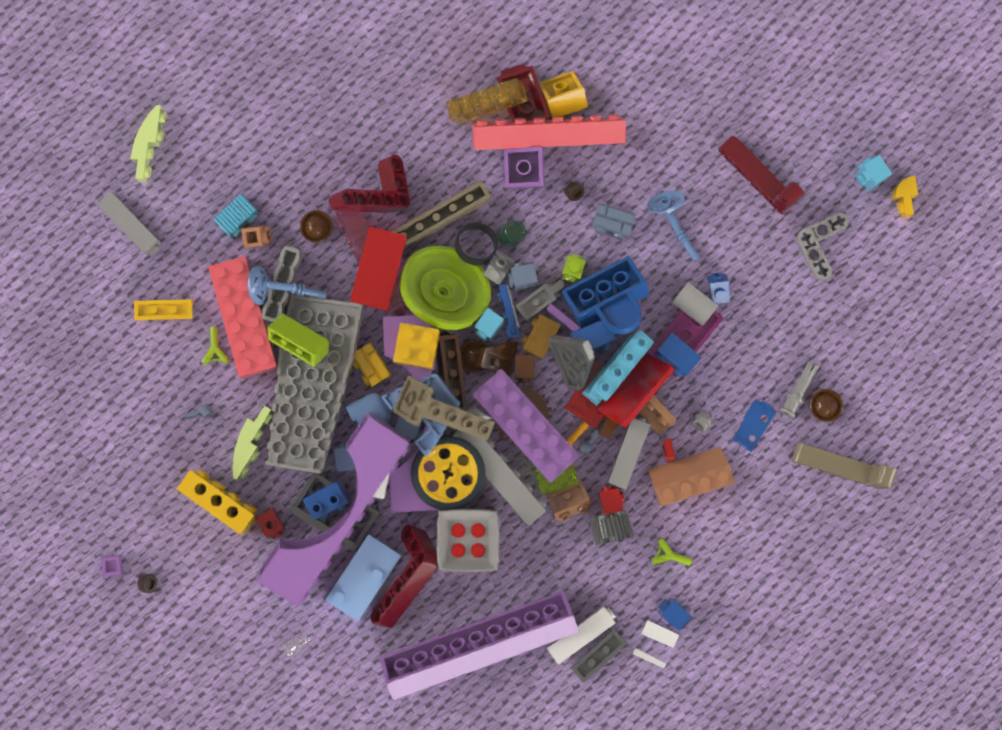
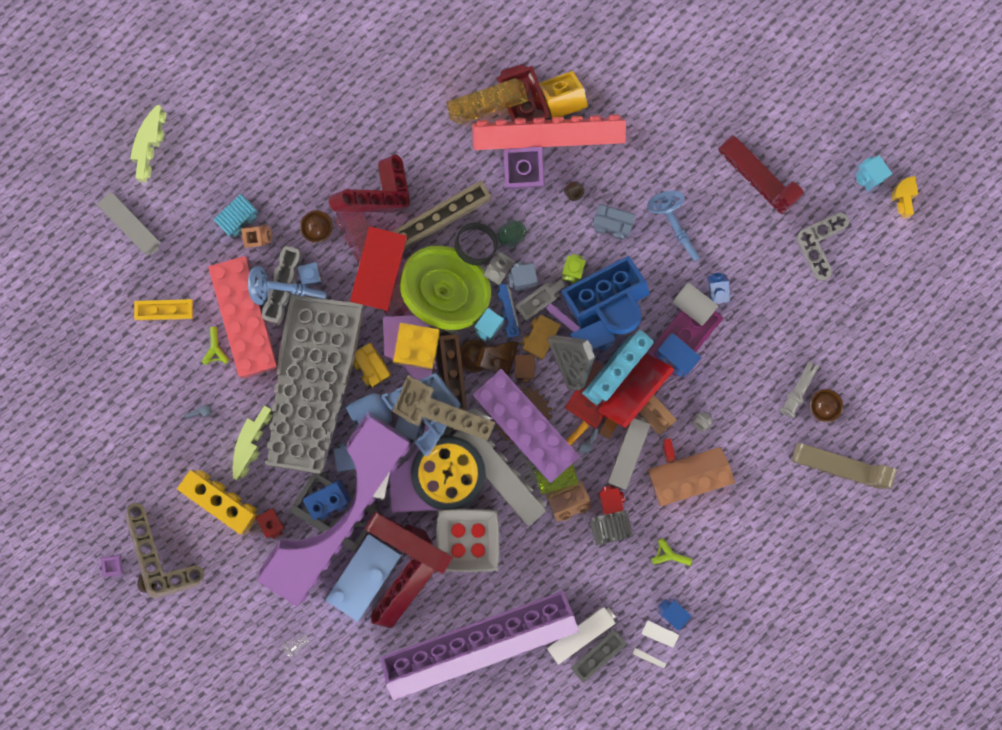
lime brick [268,313,329,367] -> none
blue piece [732,399,776,452] -> none
none -> dark tan beam [125,503,204,598]
none -> medium blue brick [298,262,323,288]
none -> dark red beam [364,511,453,575]

